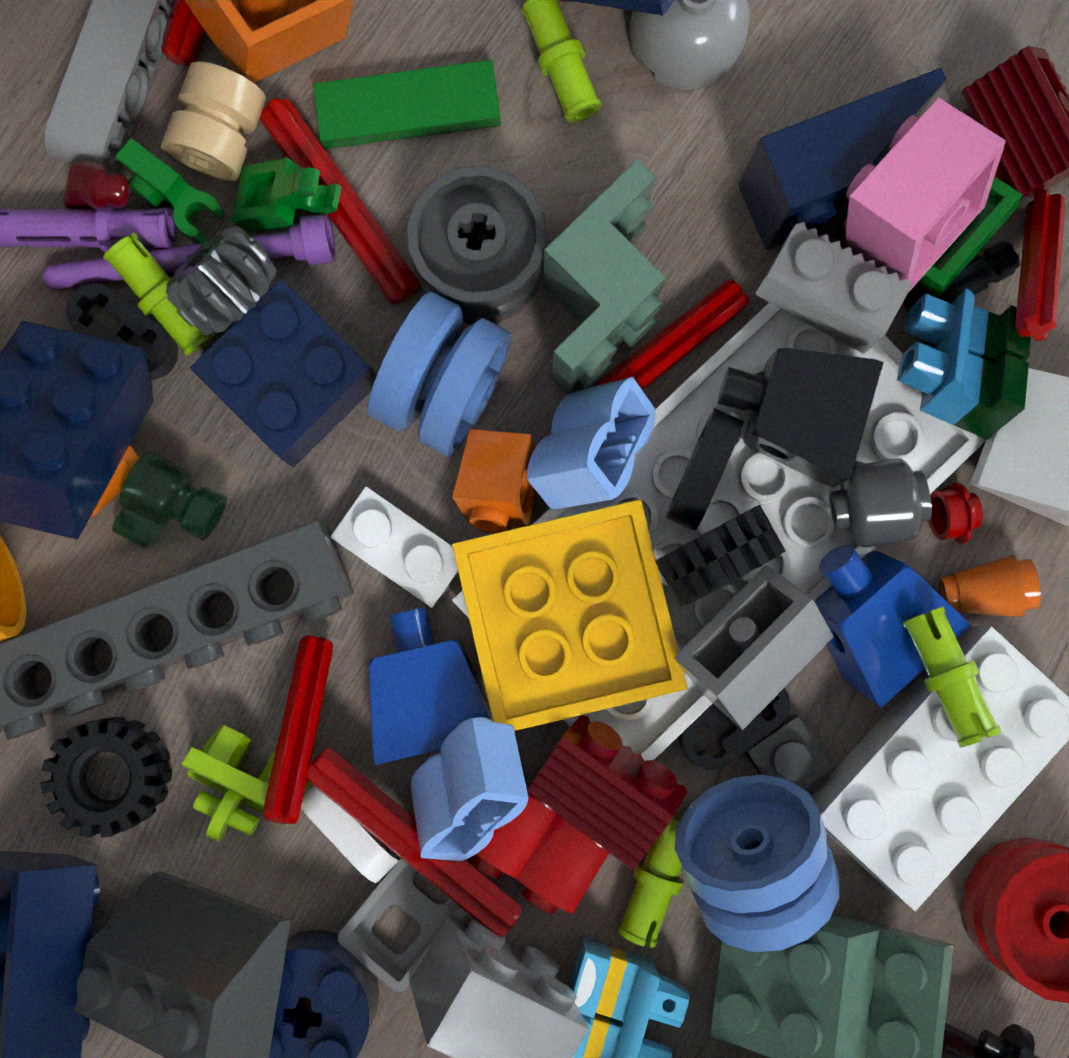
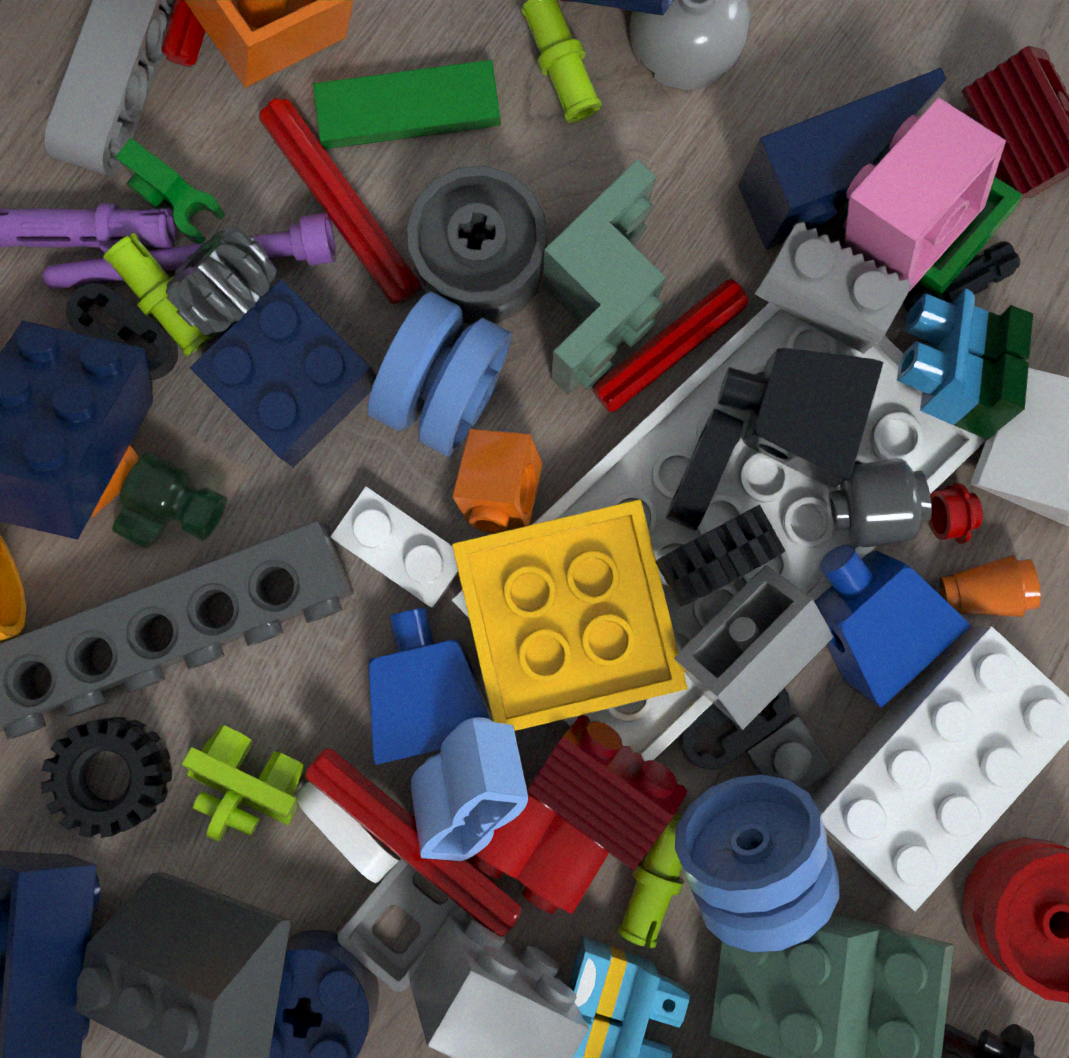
dark red arm [63,160,129,210] -> none
tan wheel [160,61,266,181] -> none
green plate [231,158,342,233] -> none
red axle [263,635,333,824] -> none
light blue brick [527,377,655,510] -> none
lime pin [903,606,1002,748] -> none
red axle [1015,189,1065,341] -> none

